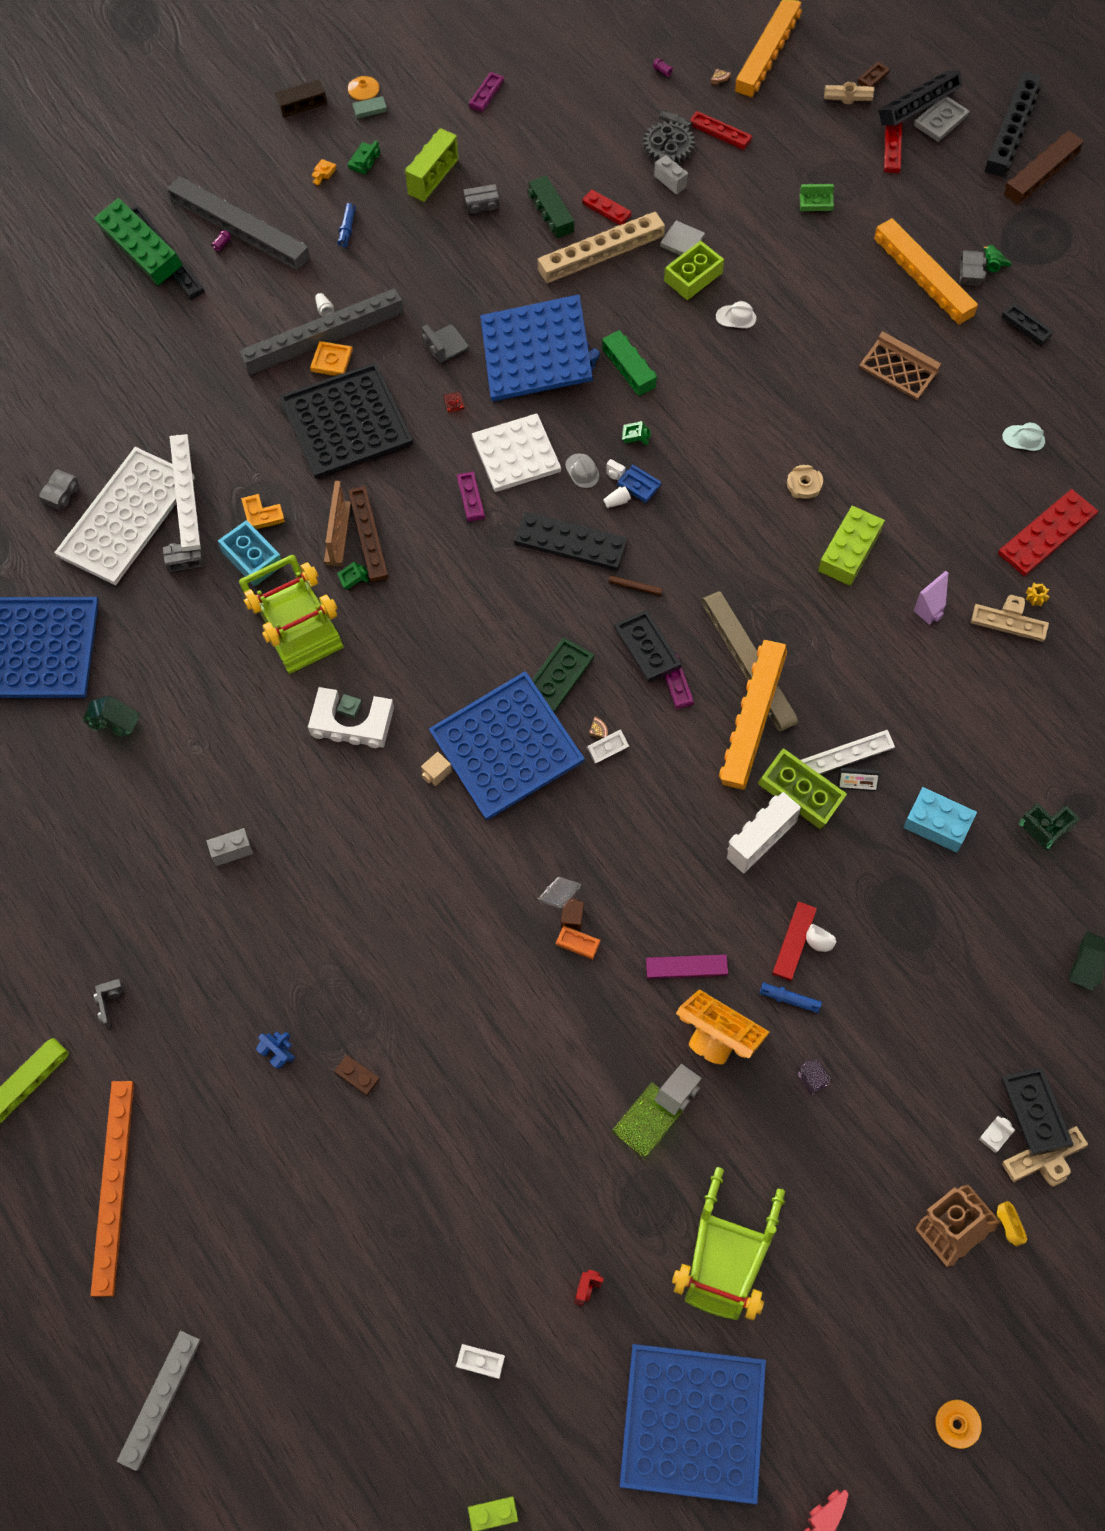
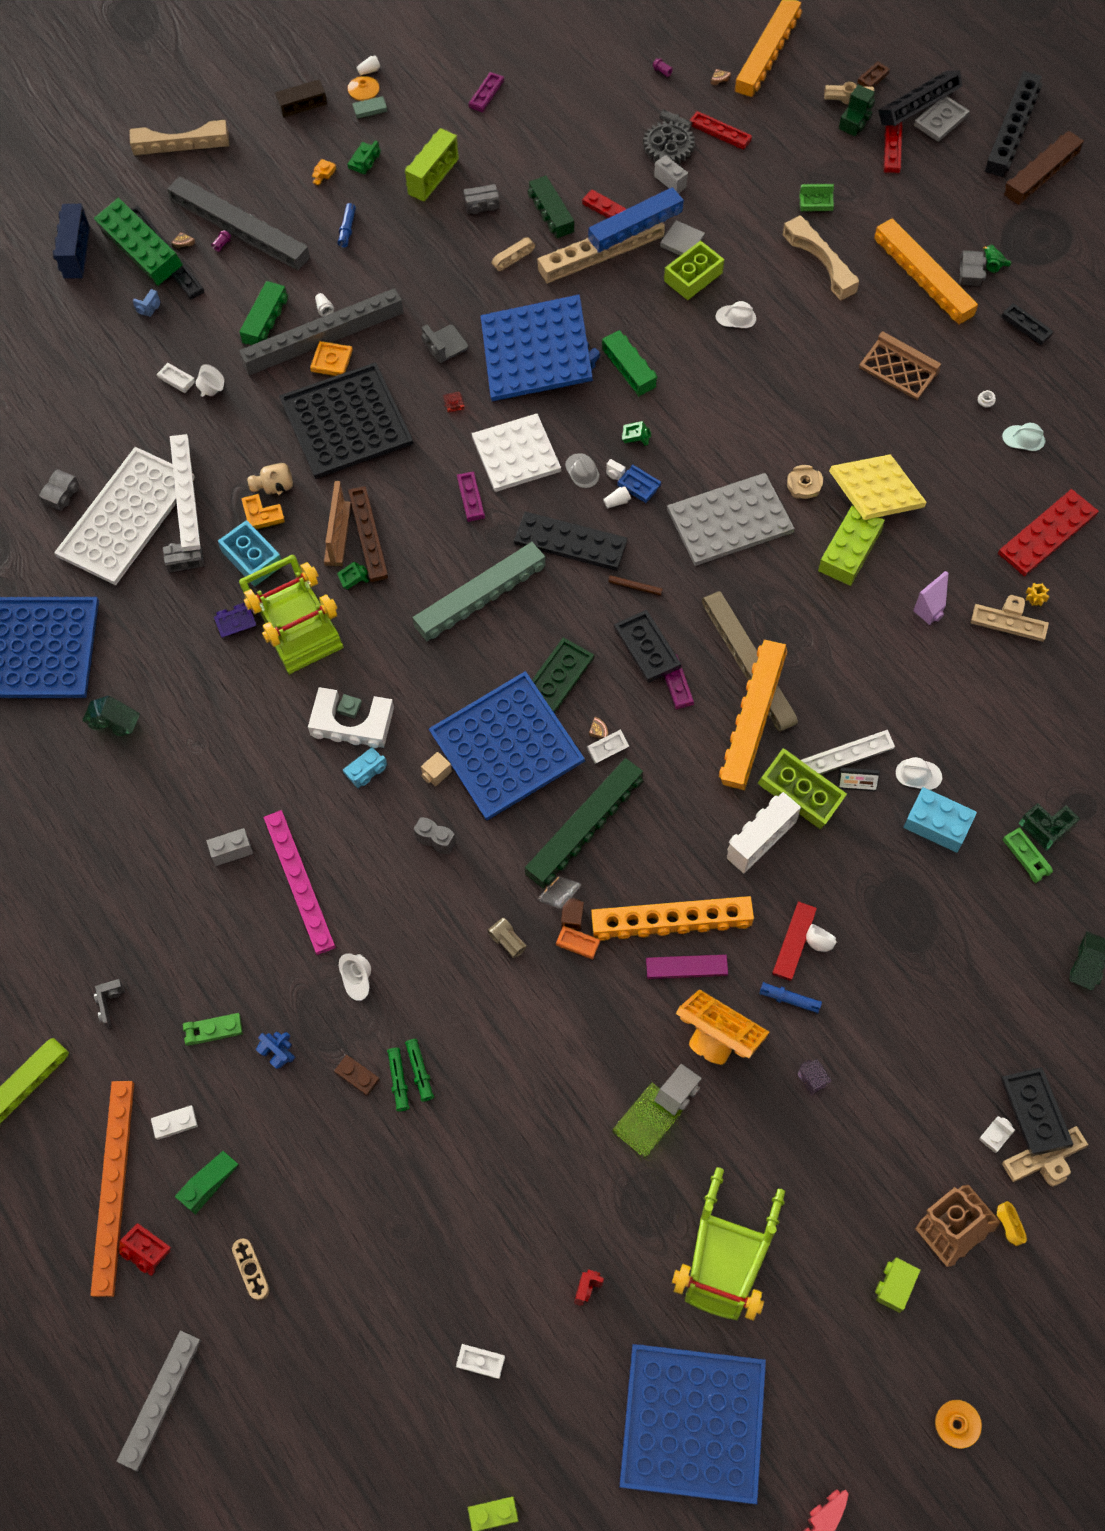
none -> dark blue brick [53,204,90,278]
none -> red bracket [119,1223,171,1276]
none -> tan arch [130,120,229,155]
none -> medium blue bracket [133,289,160,317]
none -> white plate [151,1105,198,1140]
none -> white plate [157,363,195,393]
none -> medium nougat tile [171,232,195,249]
none -> green slope [175,1151,239,1215]
none -> bright green plate [183,1013,243,1045]
none -> white piece [196,364,224,397]
none -> dark purple bracket [214,603,257,638]
none -> tan beam [232,1239,269,1300]
none -> green brick [239,281,288,345]
none -> tan piece [247,463,293,495]
none -> dark pink plate [263,810,336,955]
none -> white piece [338,954,371,1001]
none -> medium azure bracket [343,747,387,788]
none -> white cone [356,56,381,76]
none -> green pin [387,1048,410,1112]
none -> green pin [405,1039,434,1102]
none -> sand green brick [413,542,545,642]
none -> flat silver brick [414,817,456,855]
none -> dark tan piece [487,918,527,958]
none -> tan beam [492,237,535,271]
none -> dark green brick [525,758,643,888]
none -> blue brick [588,187,683,252]
none -> light orange brick [591,896,754,941]
none -> light grey plate [667,473,794,566]
none -> tan arch [783,215,859,301]
none -> light yellow plate [829,454,927,520]
none -> dark green brick [839,84,875,136]
none -> lime brick [875,1258,920,1313]
none -> white piece [896,757,942,790]
none -> white plate [978,390,996,407]
none -> bright green plate [1002,827,1053,883]

